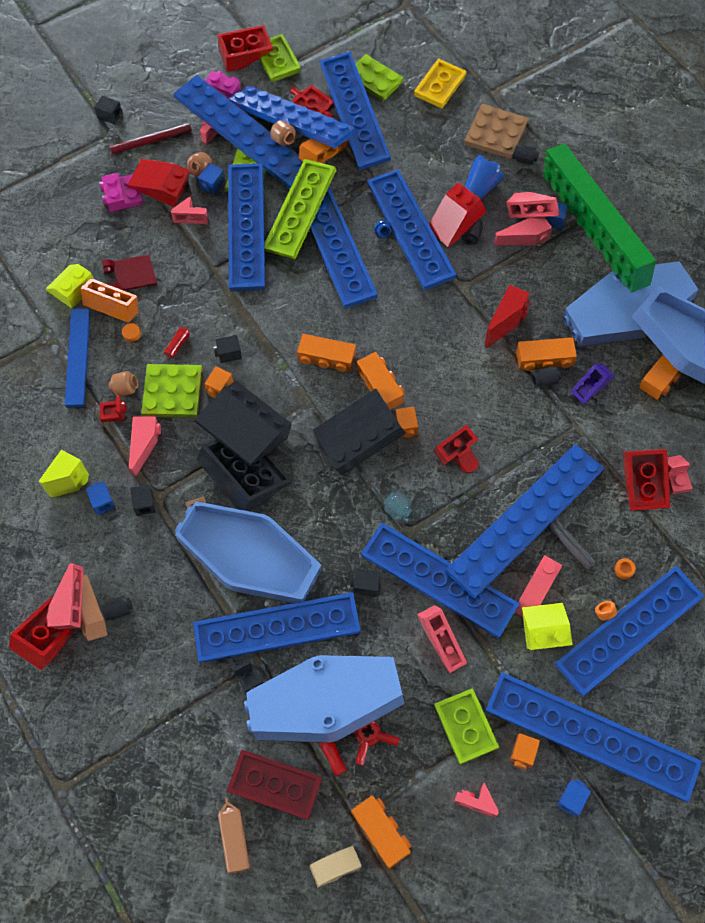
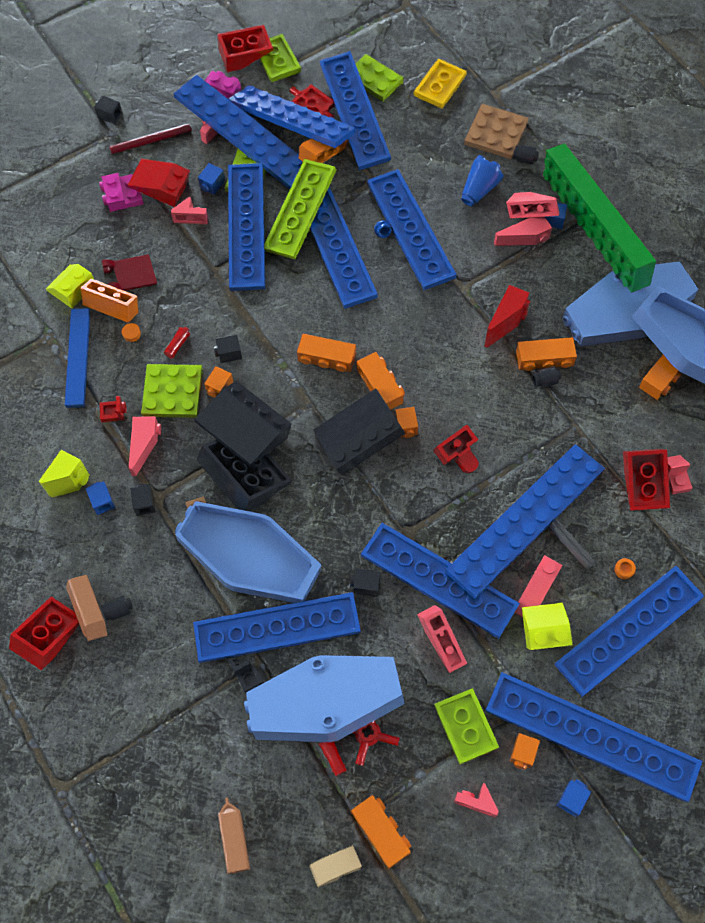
coral slope [47,563,84,629] -> none
nougat head [109,371,138,397] -> none
nougat head [187,152,212,176] -> none
dark red plate [227,750,323,821] -> none
nougat head [270,120,296,146] -> none
clear light blue head [383,491,413,520] -> none
slope [429,183,487,248] -> none
black brick [462,219,483,245] -> none
dark purple arch [571,364,615,404] -> none
orange tile [595,601,617,620] -> none

